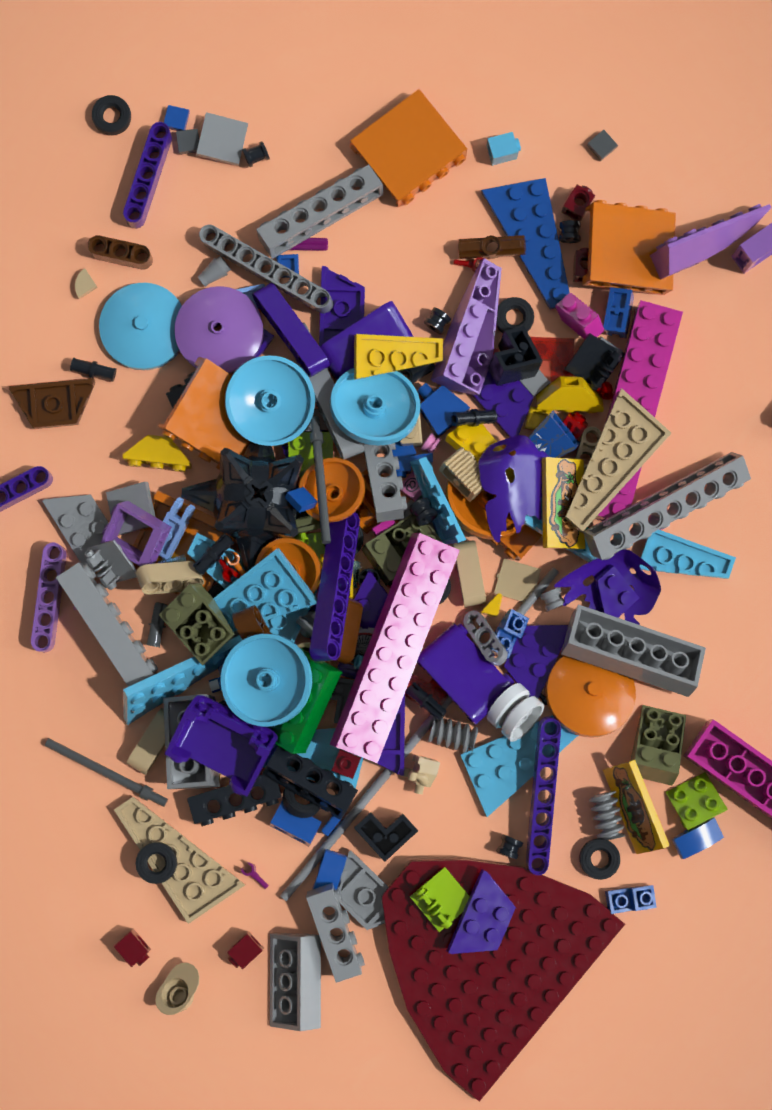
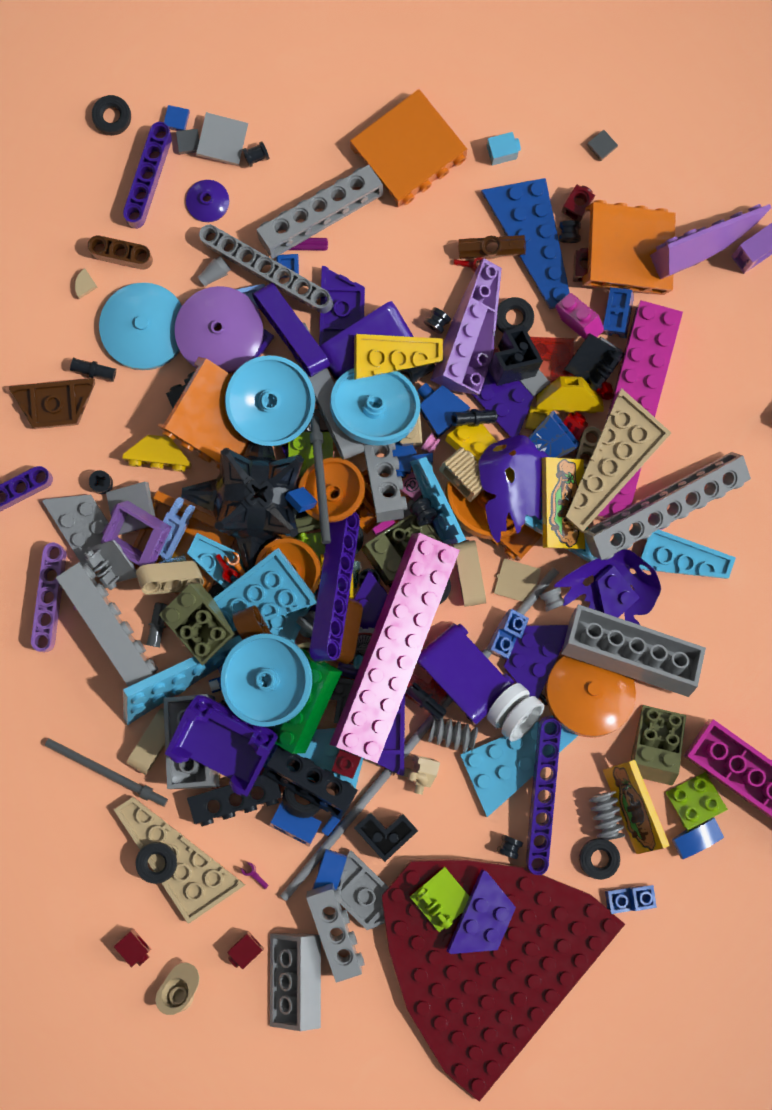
black pin [193,533,234,575] -> none
light grey beam [463,610,508,666] -> none
yellow slope [480,593,502,617] -> none
none -> black wheel [89,470,113,495]
none -> dark purple dish [186,180,230,223]

